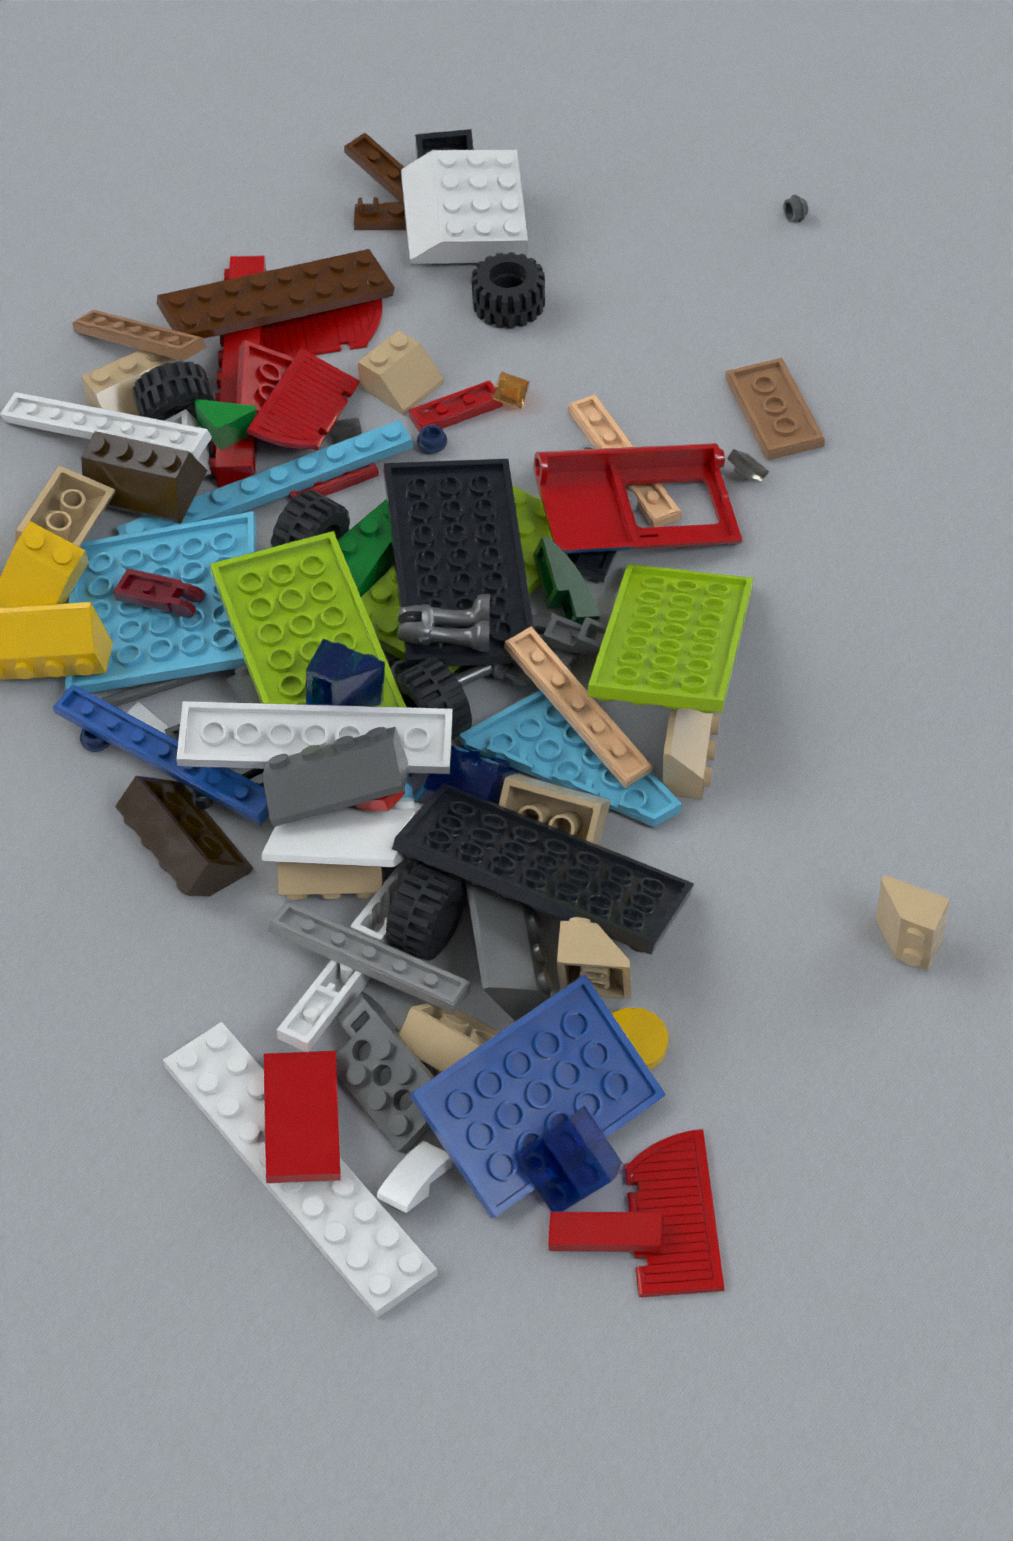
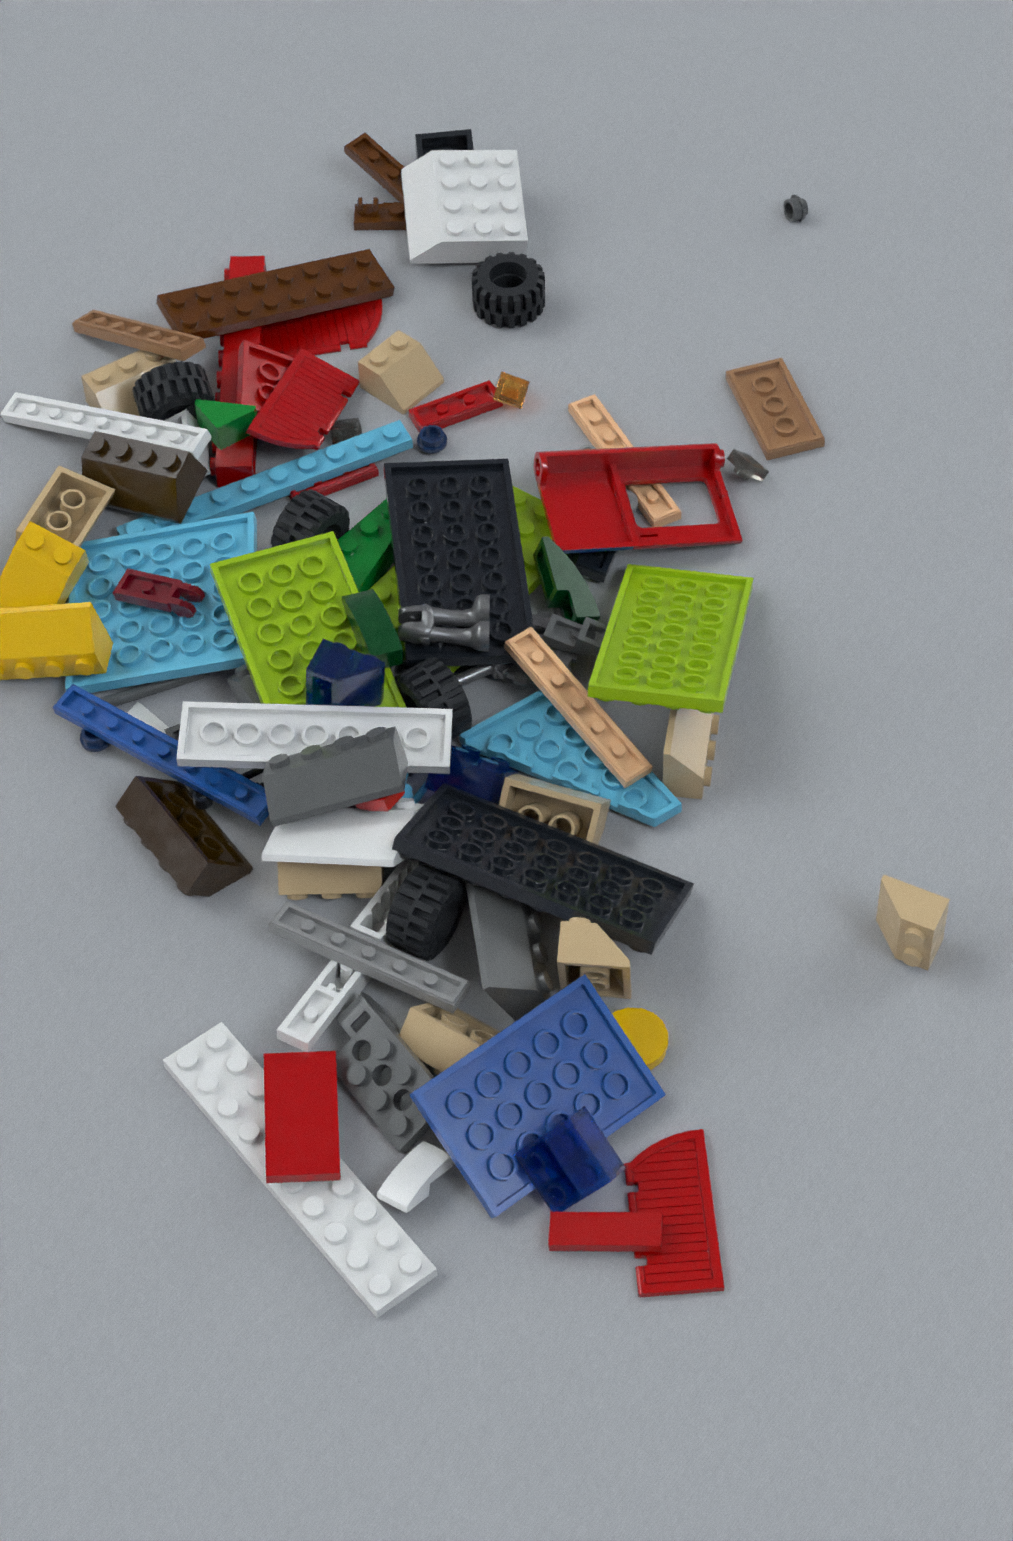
none -> dark green slope [341,589,403,672]

